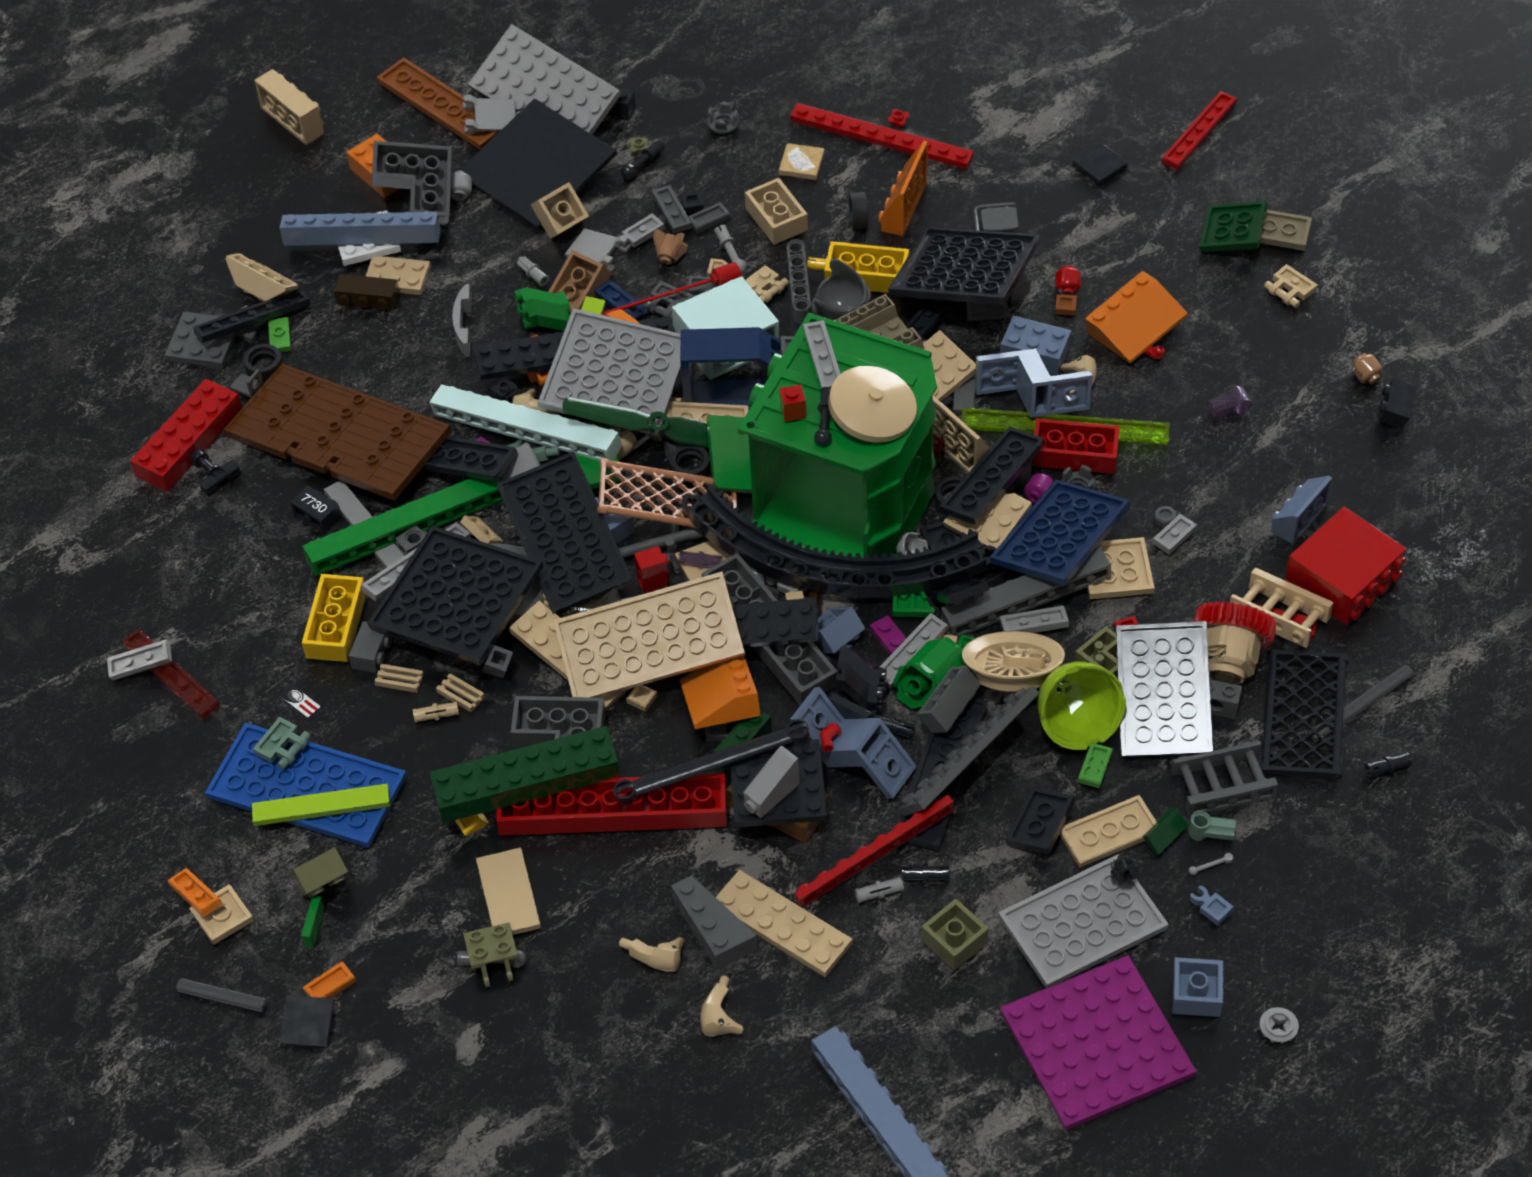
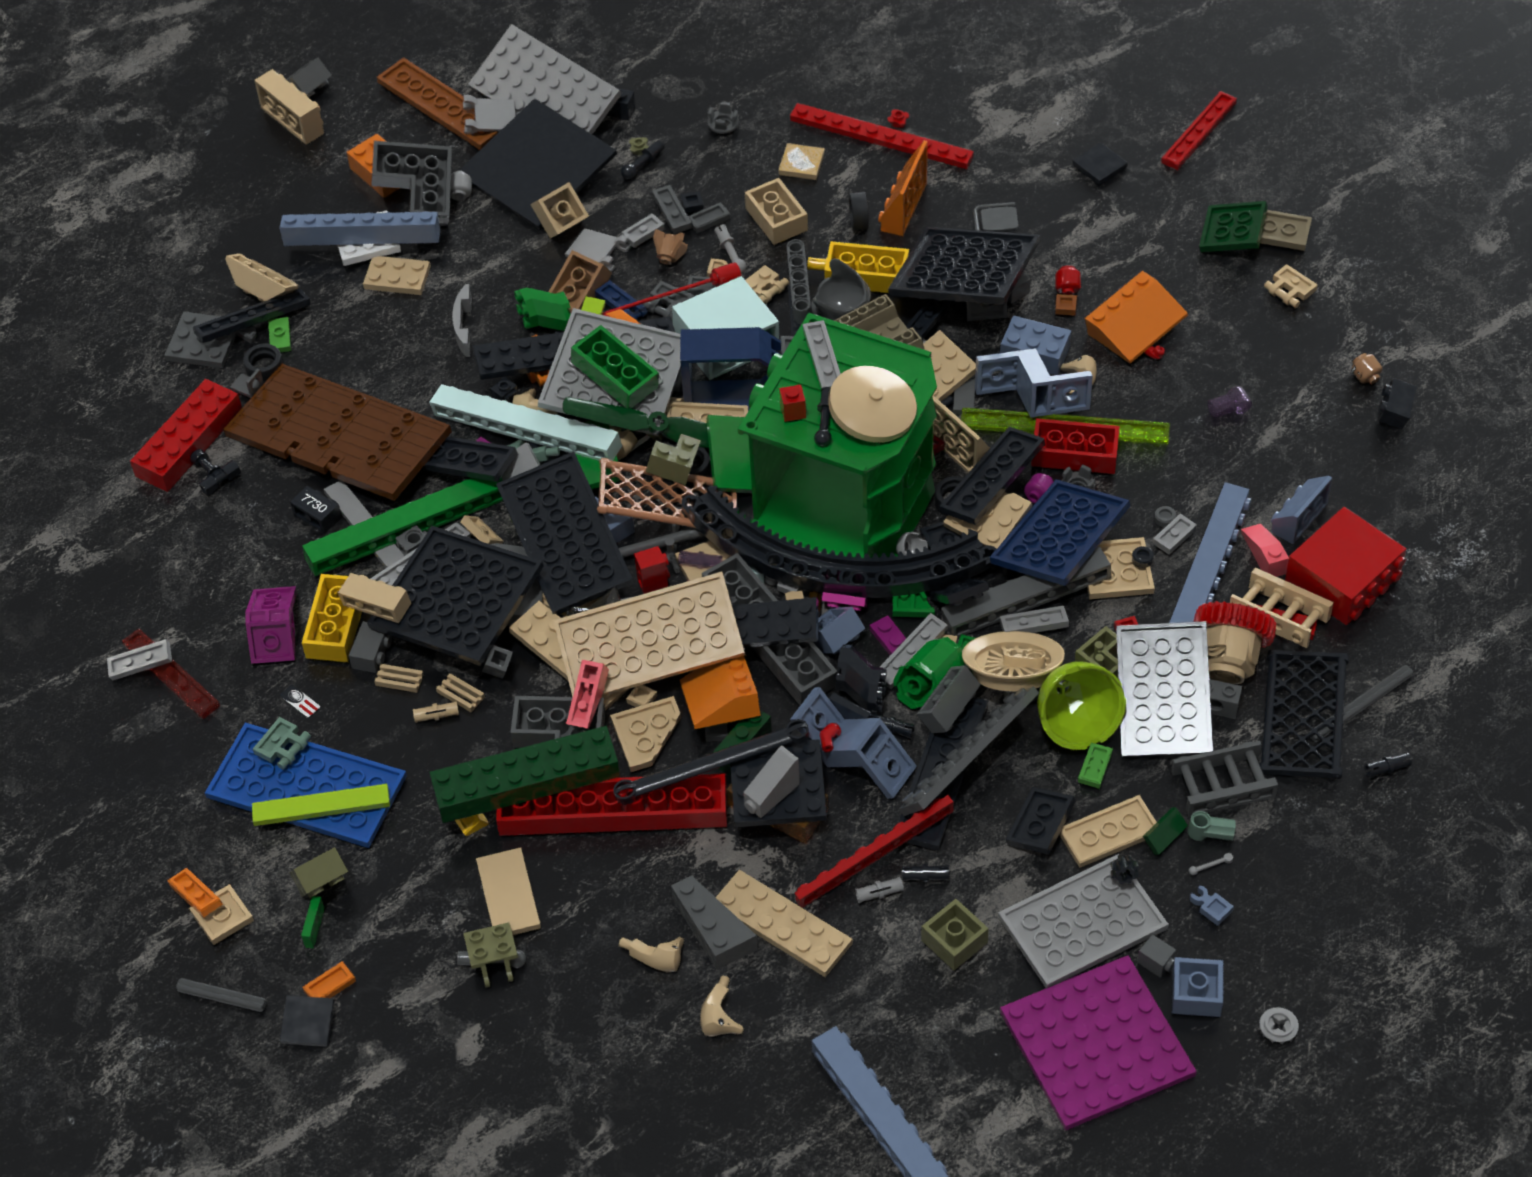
dark brown brick [334,274,400,310] -> none
light grey axle [517,256,549,286] -> none
none -> magenta bracket [245,586,297,664]
none -> dark grey slope [286,57,332,98]
none -> tan brick [338,573,411,623]
none -> coral slope [566,660,609,729]
none -> green brick [571,325,659,408]
none -> tan plate [610,696,681,772]
none -> olive brick [646,434,701,485]
none -> dark pink plate [822,592,868,611]
none -> black tile [1132,546,1154,568]
none -> dark grey brick [1137,934,1176,978]
none -> sand blue brick [1169,482,1251,623]
none -> coral slope [1241,524,1289,577]

